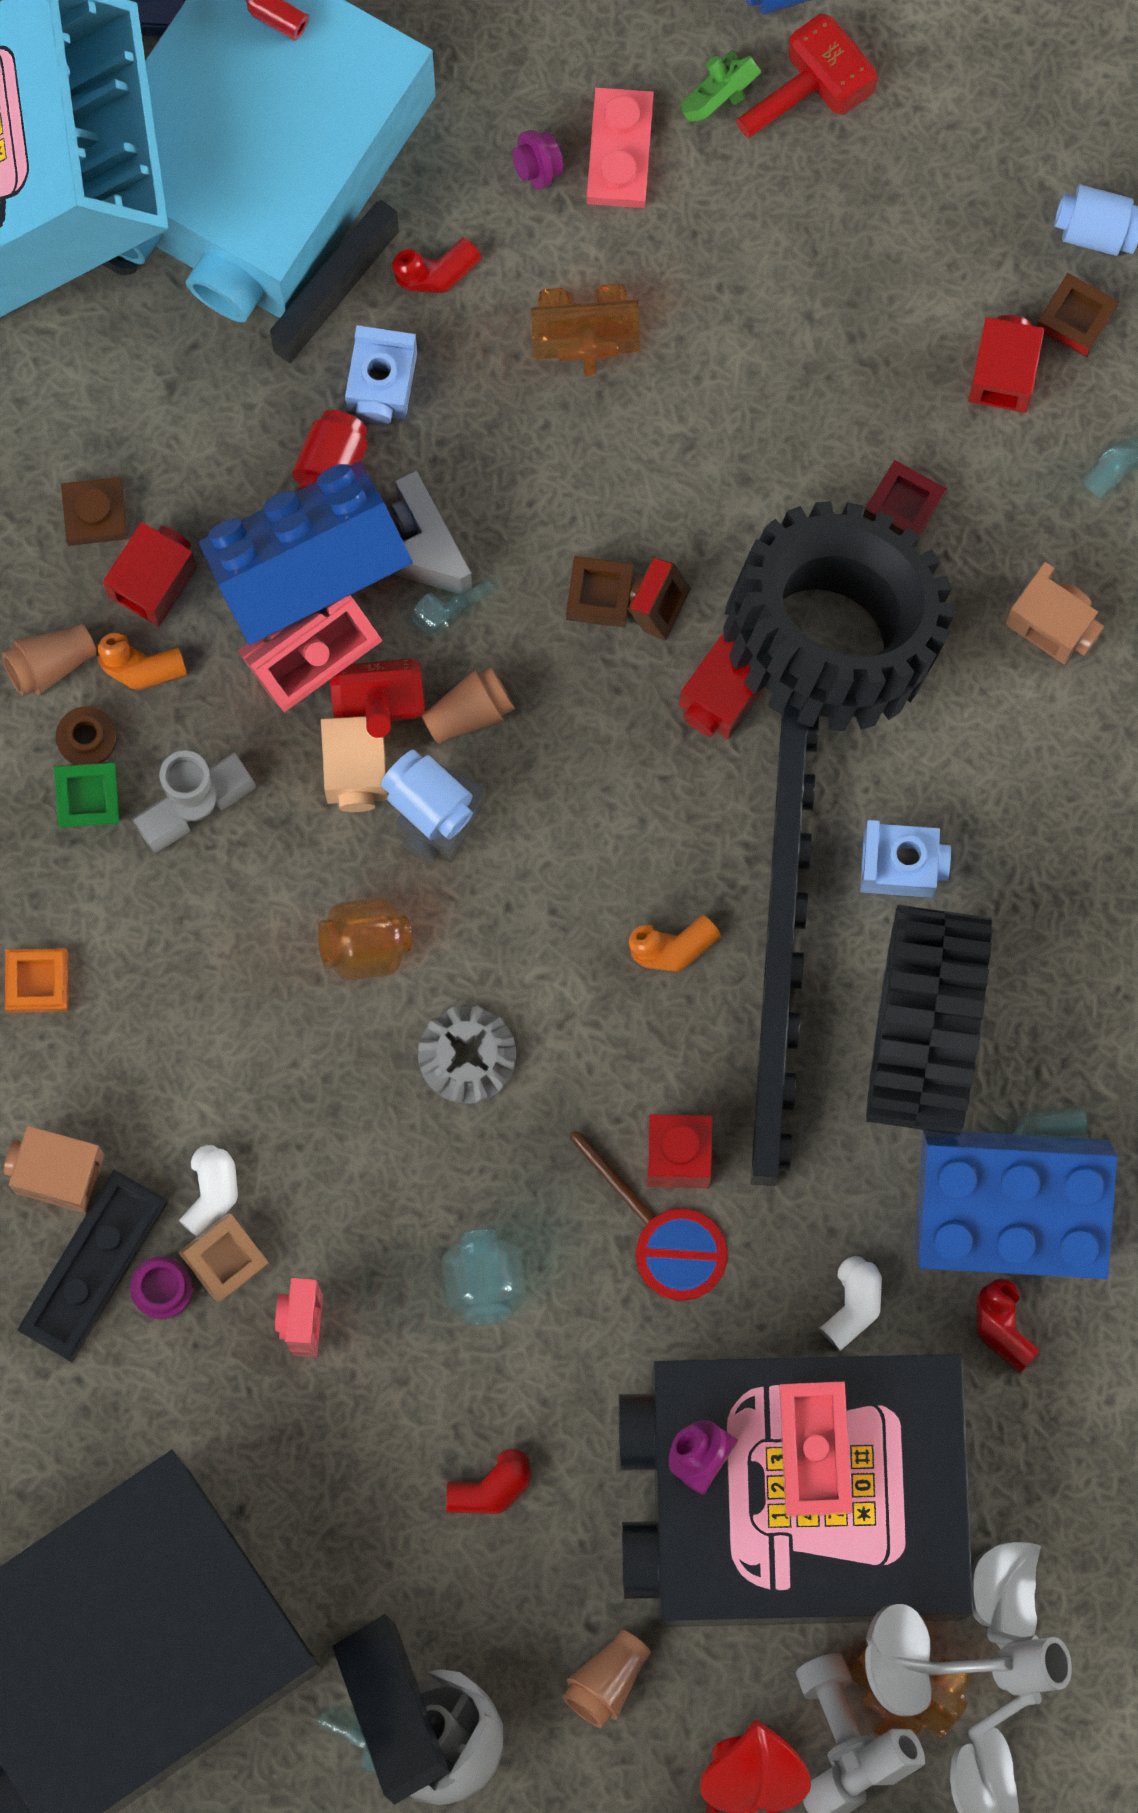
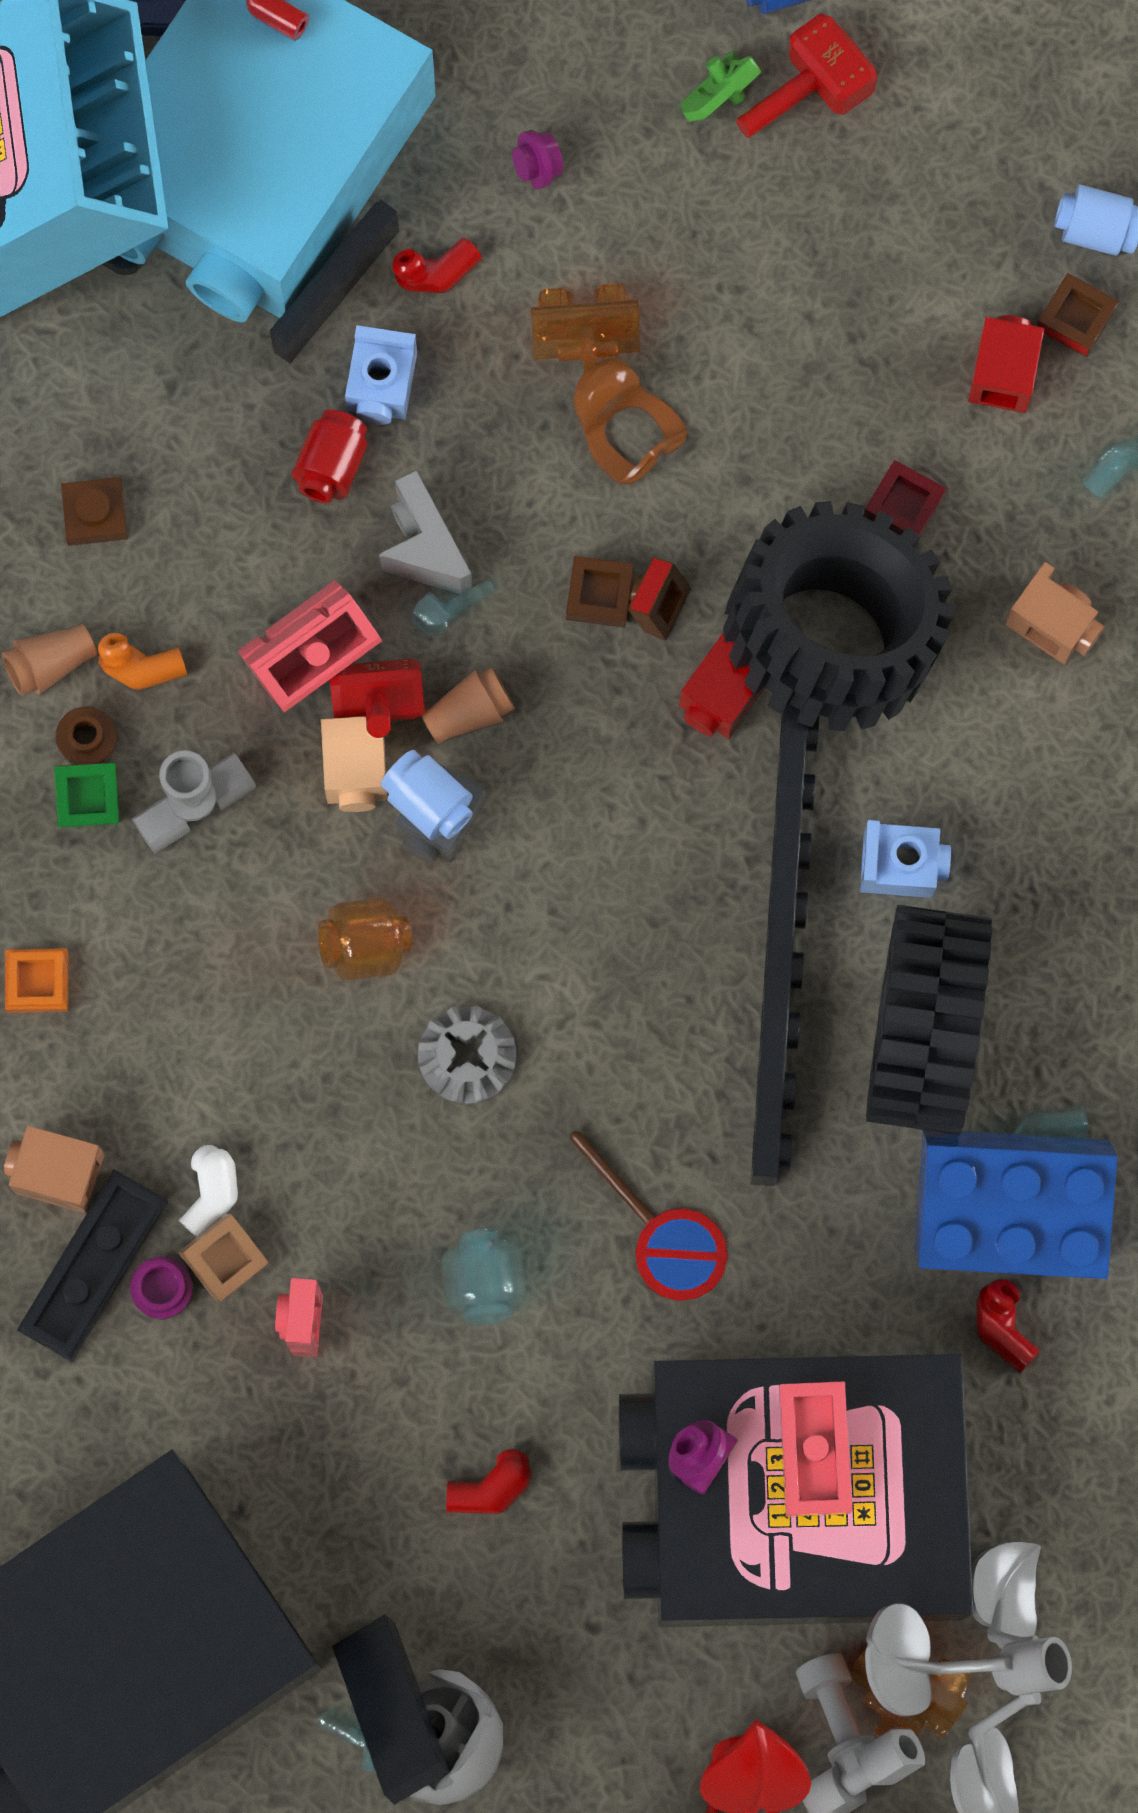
red brick [103,522,197,627] -> none
blue brick [198,460,413,645] -> none
nougat cone [562,1630,651,1728] -> none
coral plate [587,87,654,208] -> none
orange arm [628,914,722,972] -> none
red brick [647,1114,712,1189] -> none
white arm [819,1256,882,1352] -> none
none -> dark orange piece [574,359,687,485]

